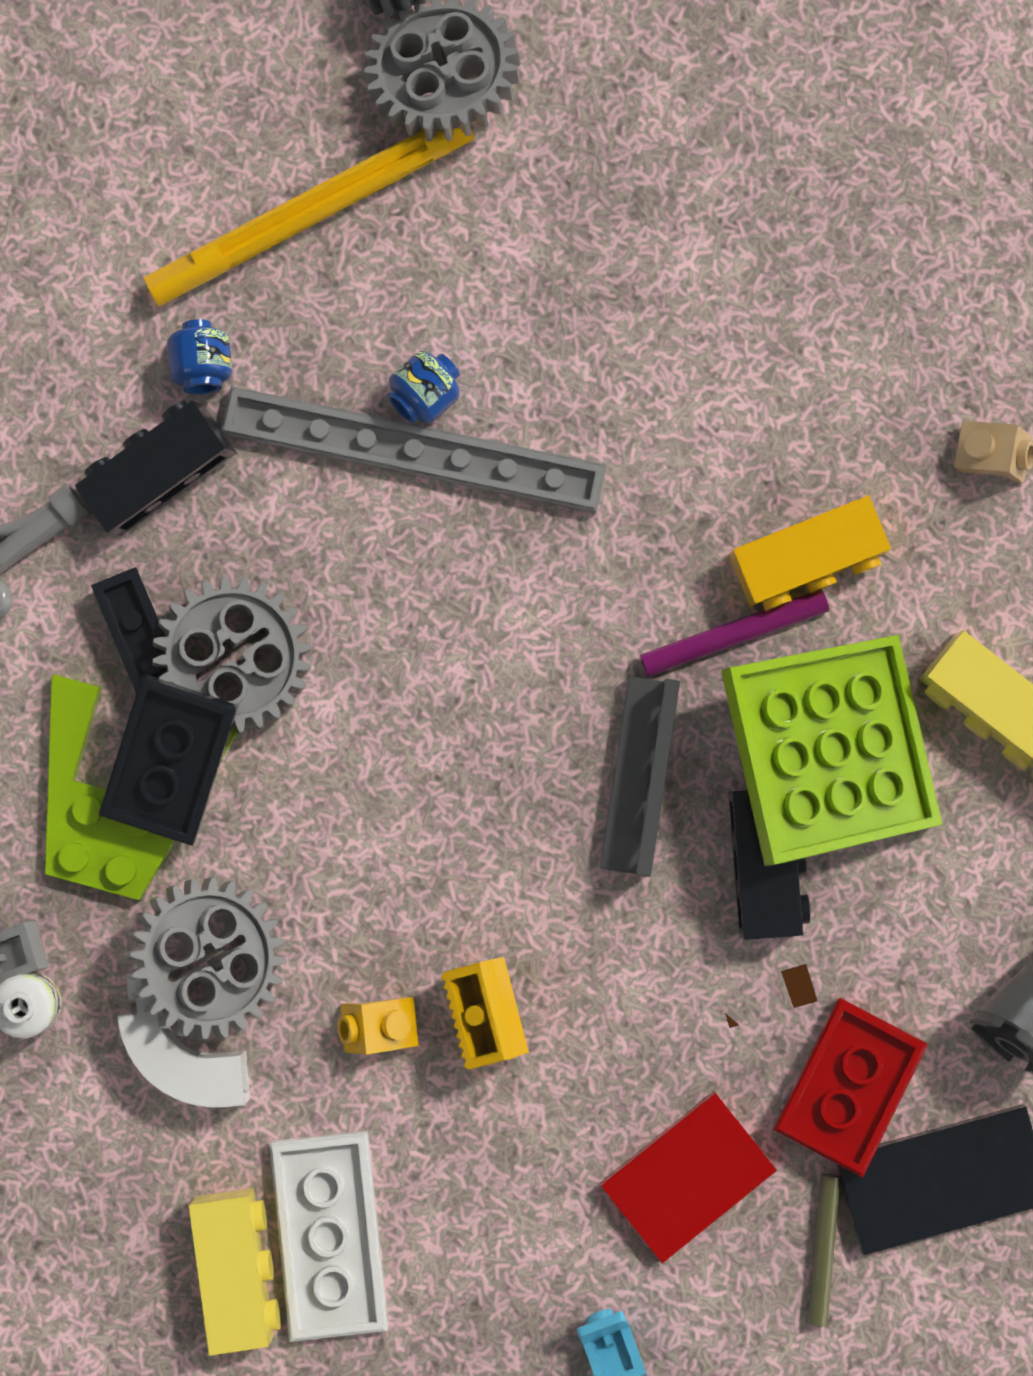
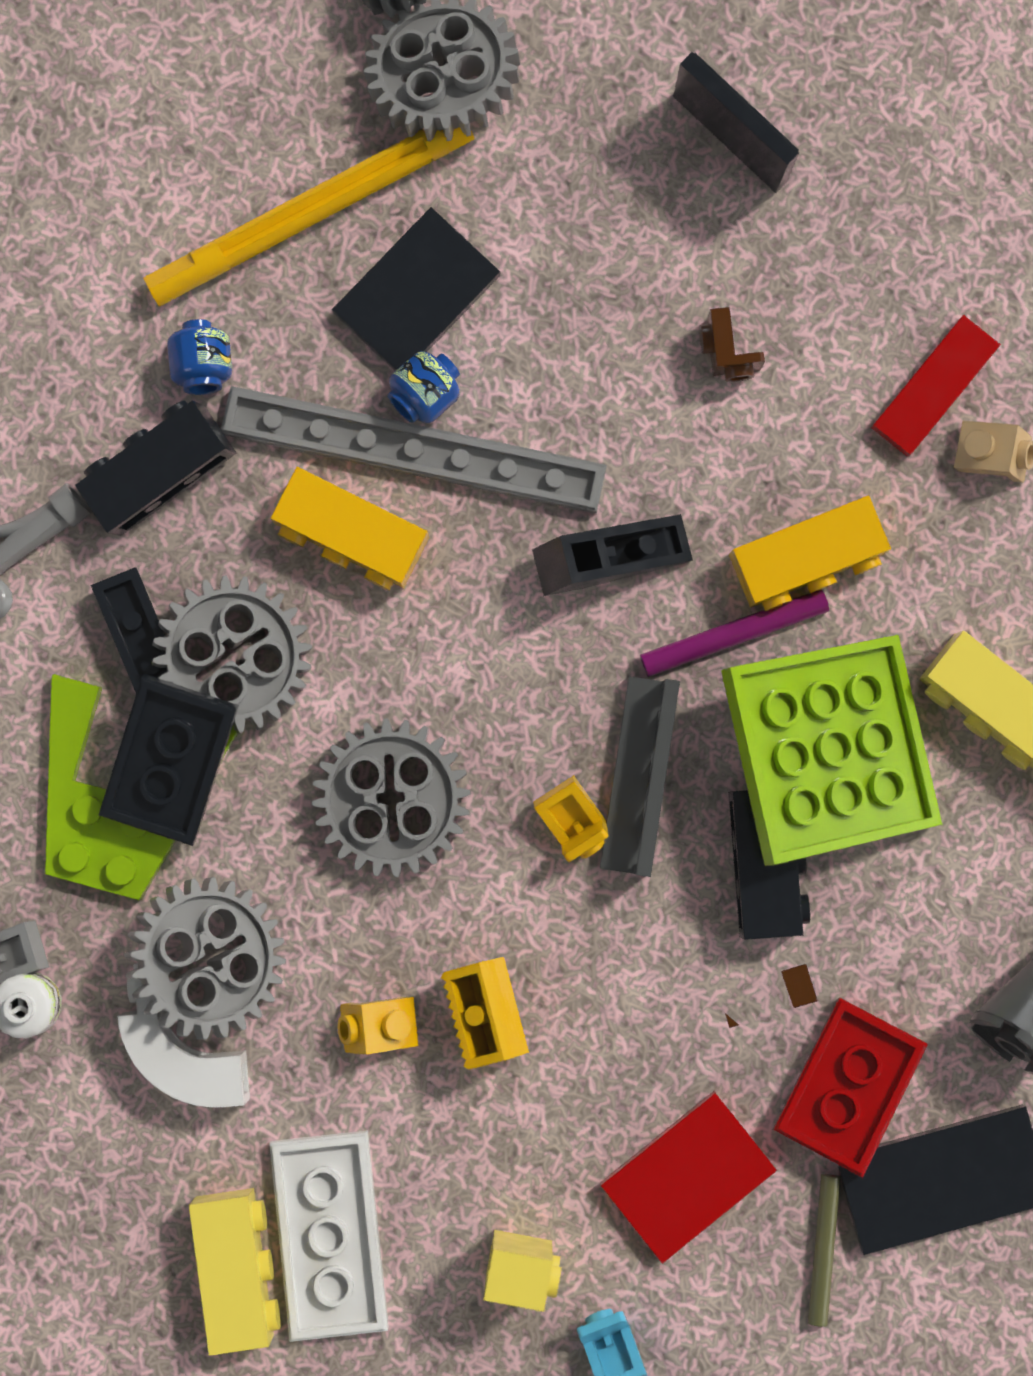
none -> yellow brick [270,466,430,591]
none -> light grey gear [312,719,471,877]
none -> black tile [332,207,501,371]
none -> light yellow brick [484,1230,561,1312]
none -> black slope [532,514,693,596]
none -> yellow bracket [533,775,609,862]
none -> black tile [673,52,800,193]
none -> reddish brown bracket [699,307,765,382]
none -> red tile [871,314,1001,458]

